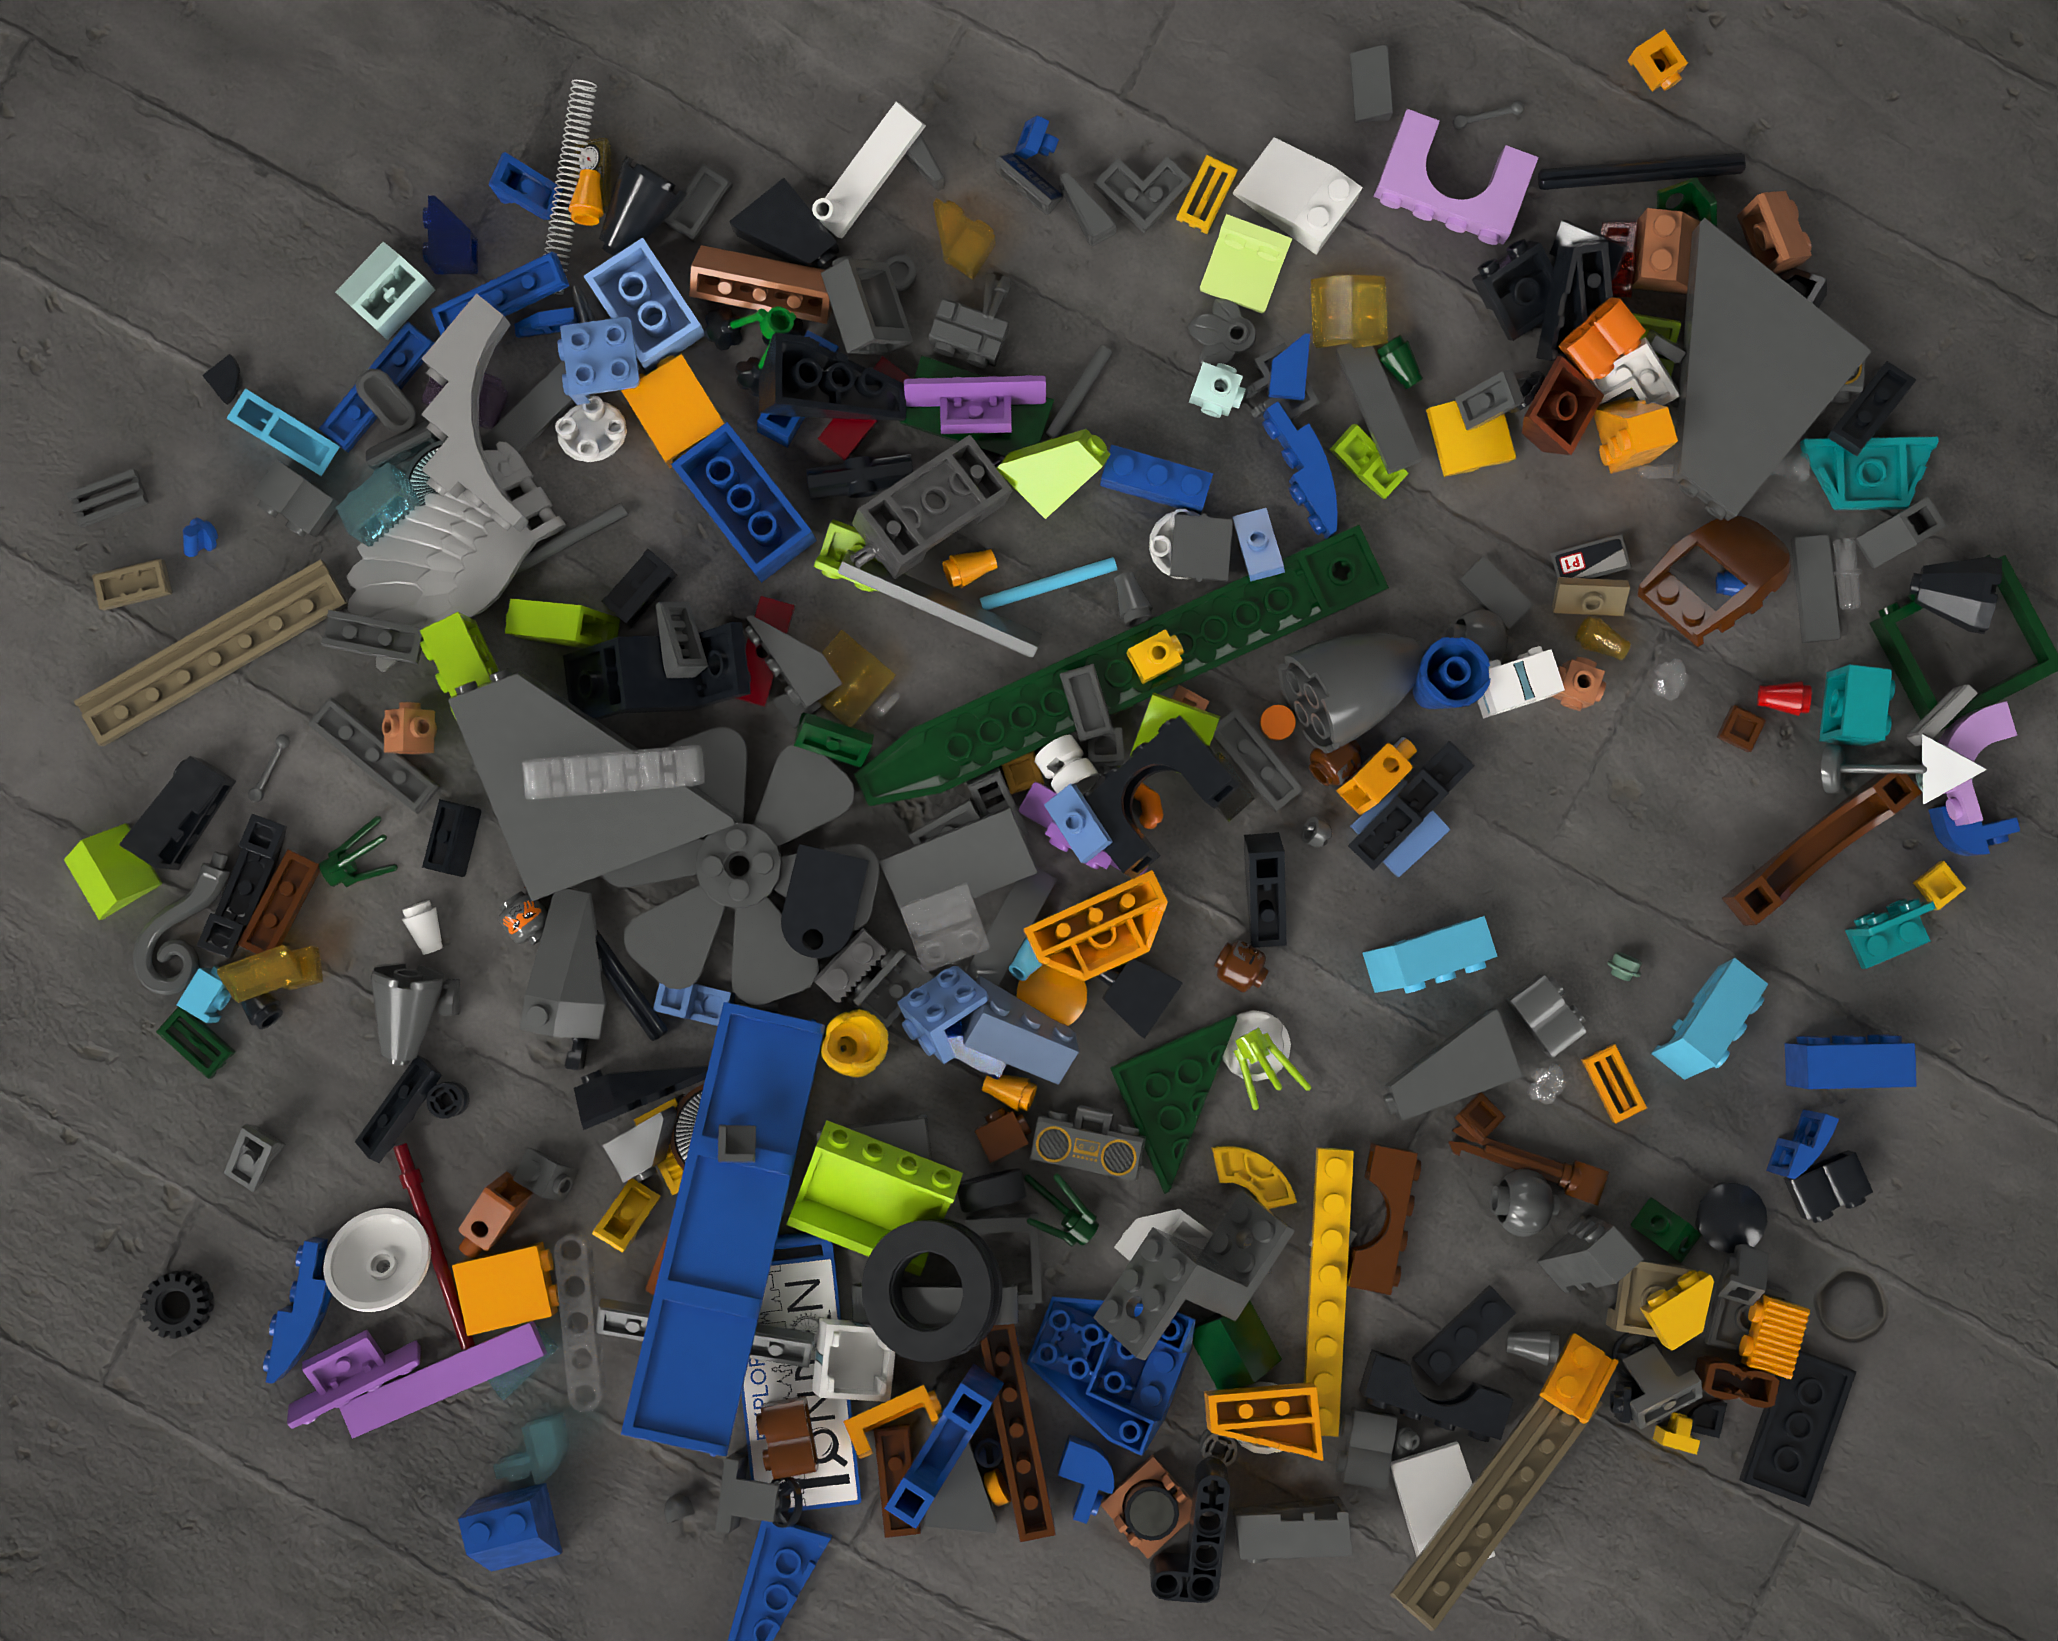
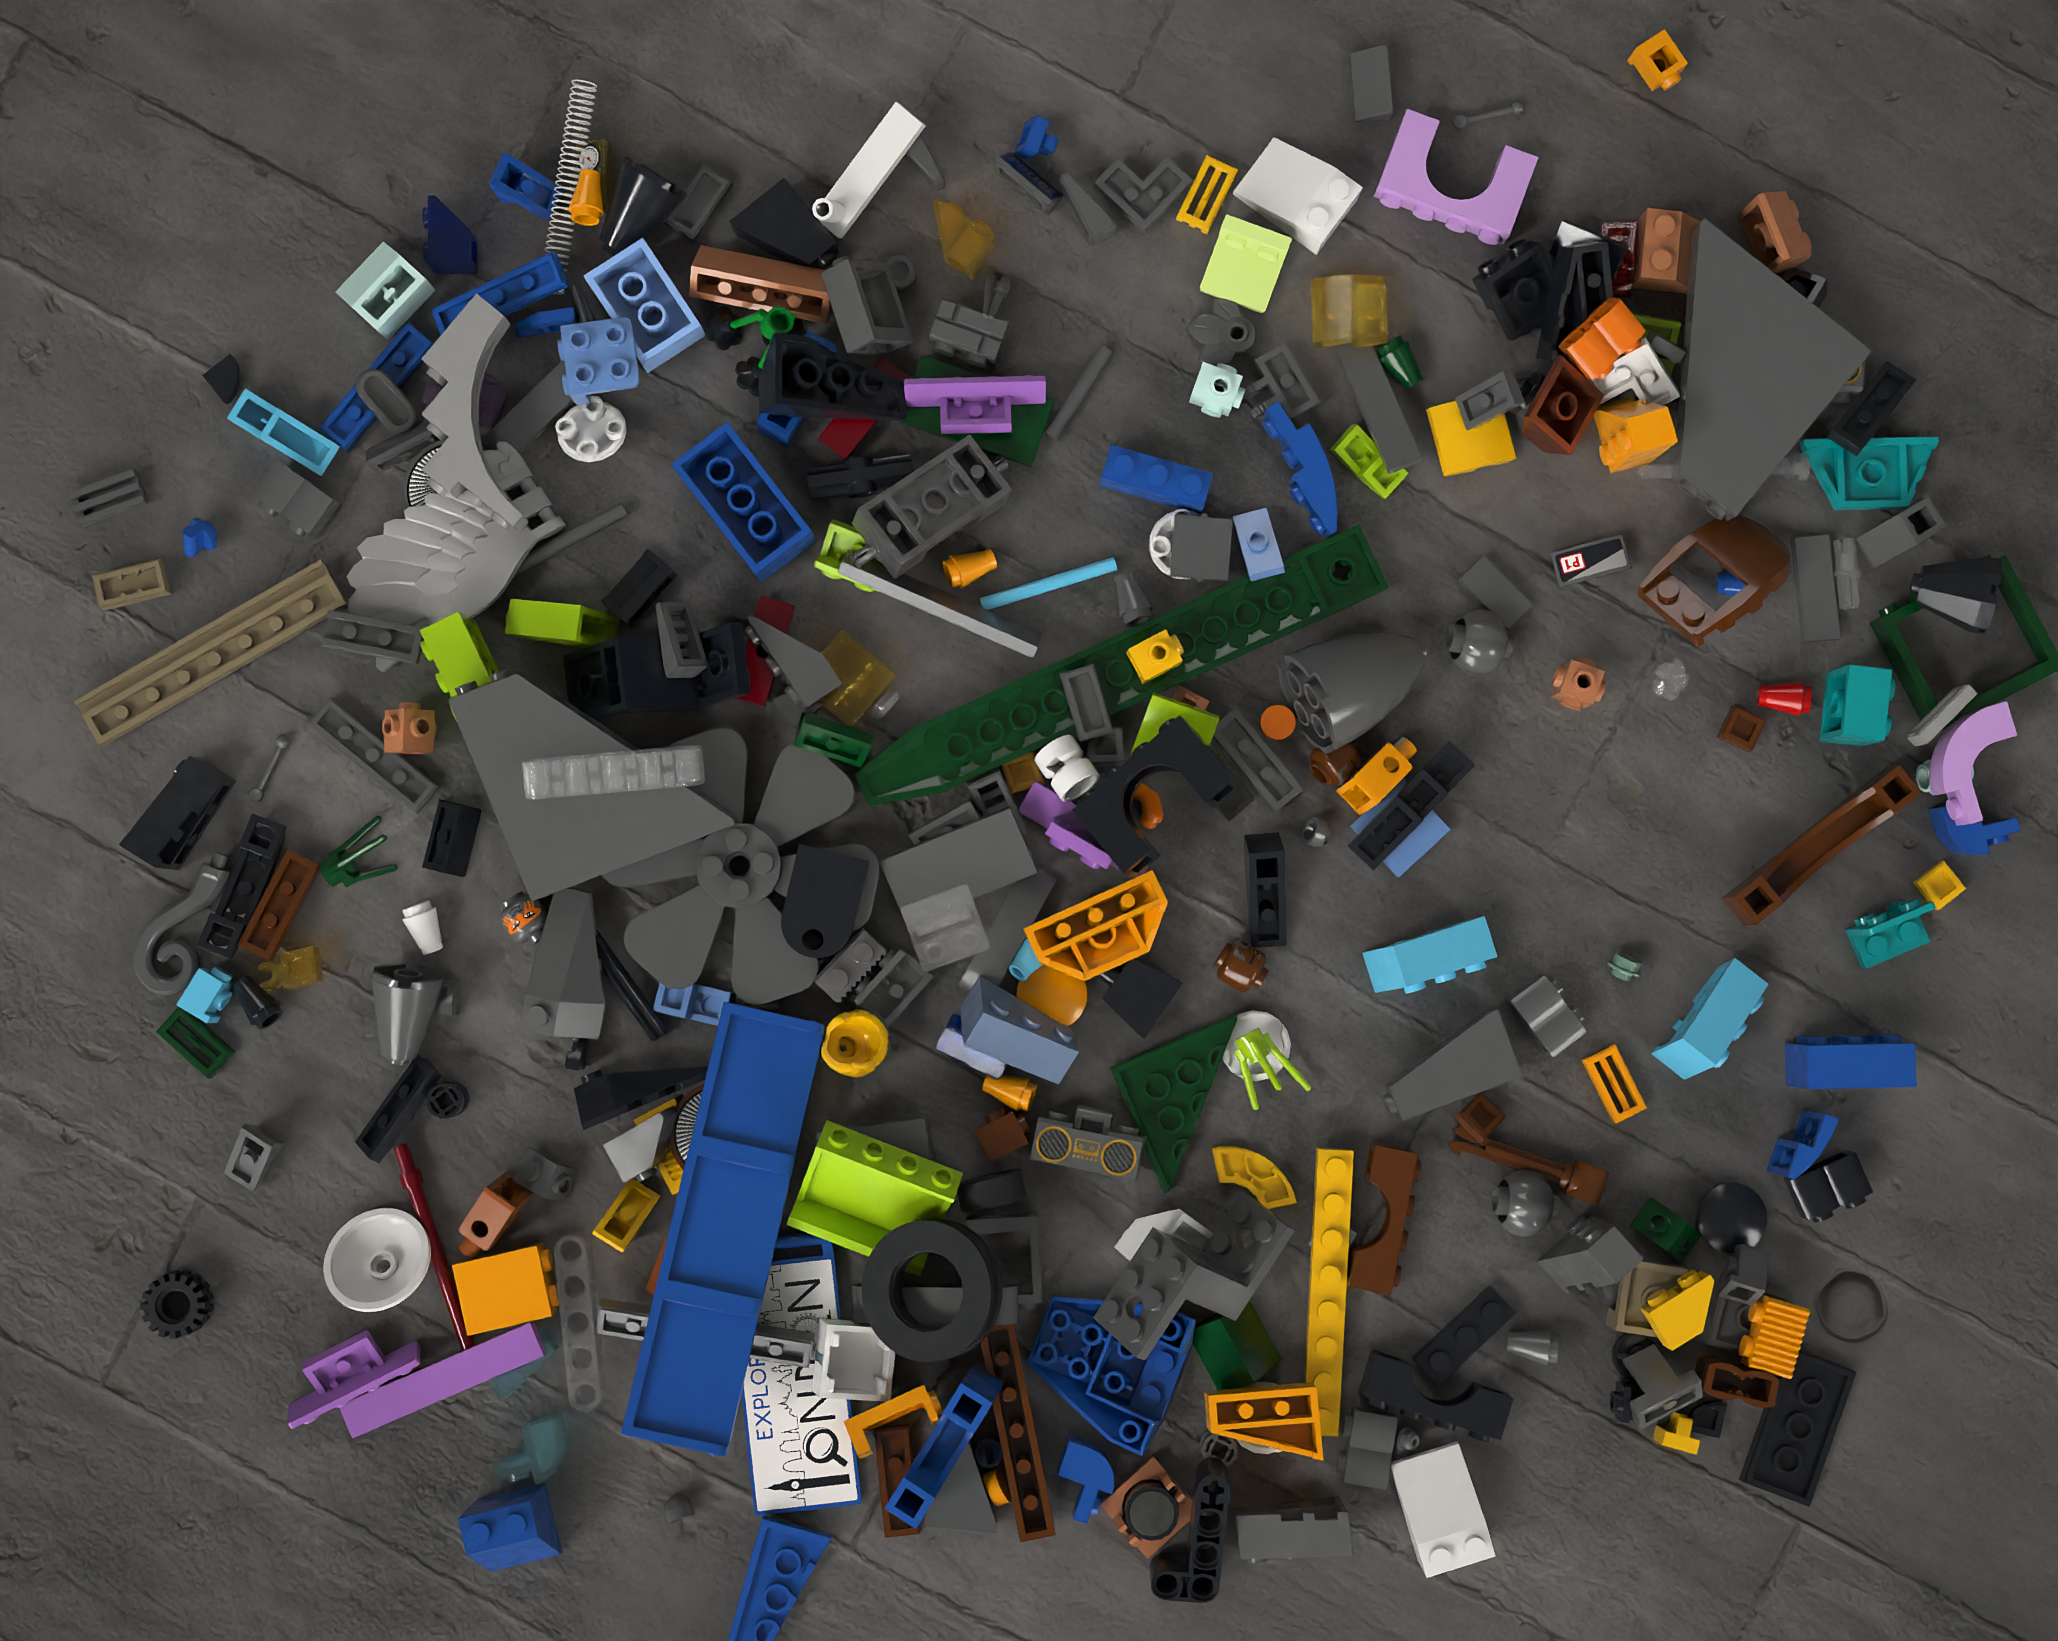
lime slope [64,823,163,920] -> none
clear yellow slope [217,945,303,1002] -> none
blue slope [263,1237,332,1384] -> none
clear light blue brick [335,462,420,547] -> none
light orange brick [621,354,724,468] -> none
dark grey piece [715,1452,803,1533] -> none
dark grey panel [718,1124,756,1163] -> none
reddish brown brick [756,1395,819,1479] -> none
medium blue bracket [897,966,989,1064] -> none
slope [996,429,1111,519] -> none
dark green plant [1024,1174,1099,1247] -> none
medium blue plate [1044,783,1113,863] -> none
blue tile [1268,333,1310,401] -> none
dark tan plate [1389,1396,1603,1631] -> none
blue cone [1413,637,1491,709] -> none
white container [1478,646,1565,719] -> none
clear plant [1527,1063,1567,1105] -> none
black axle [1538,153,1746,190] -> none
light orange plate [1539,1333,1619,1424] -> none
dark tan plate [1552,577,1630,616] -> none
clear yellow cone [1575,616,1631,661] -> none
dark green bracket [1657,177,1717,227] -> none
piece [1821,733,1987,805] -> none

